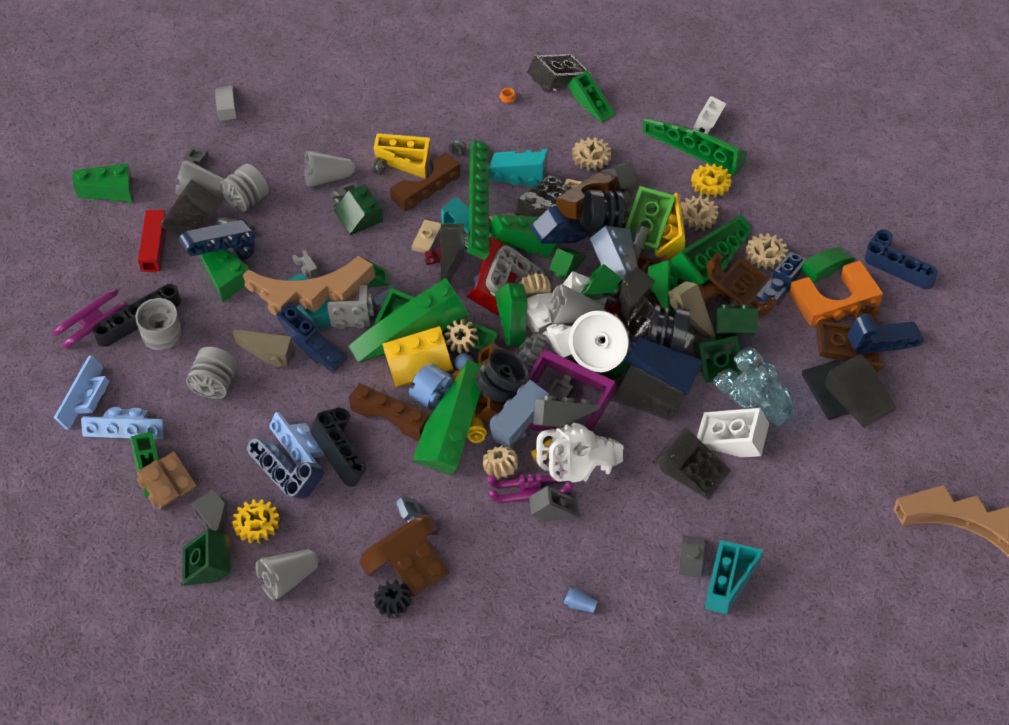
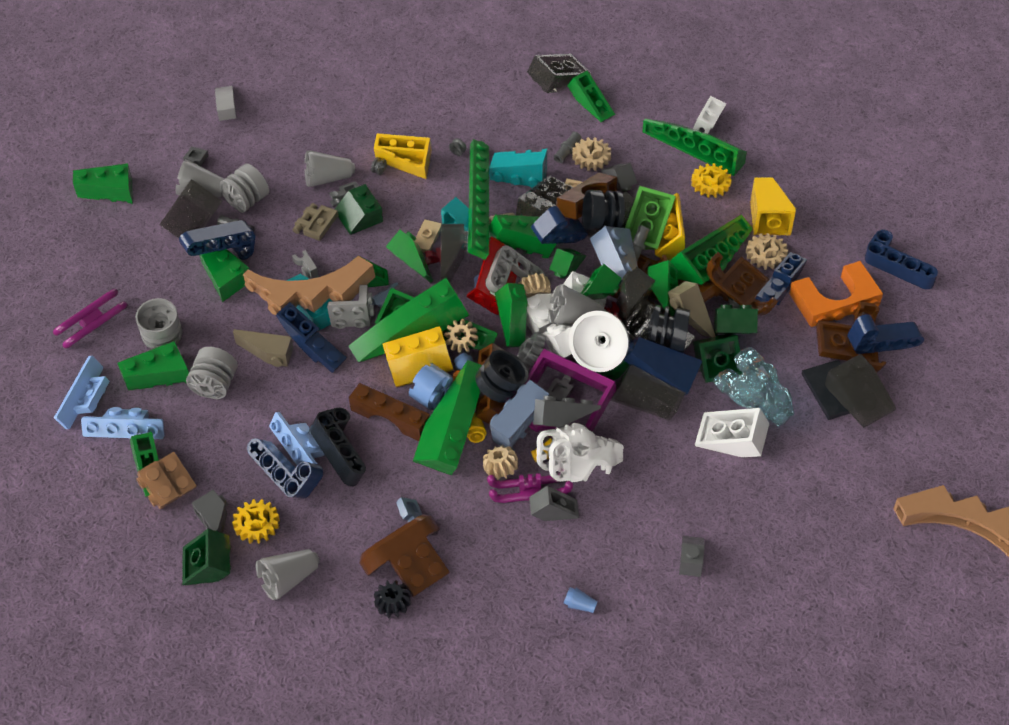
black beam [93,284,181,347] -> none
red brick [138,209,168,272] -> none
reddish brown arch [390,152,460,212] -> none
orange plate [499,88,516,103] -> none
clear smoke slope [652,427,731,499] -> none
tan gear [680,196,719,231] -> none
teal wedge [705,540,764,614] -> none
green slope [801,247,854,283] -> none
none -> green wedge [117,341,189,390]
none -> dark tan plate [292,203,338,241]
none -> green slope [386,230,433,283]
none -> dark grey pin [553,132,582,164]
none -> yellow slope [750,177,796,235]

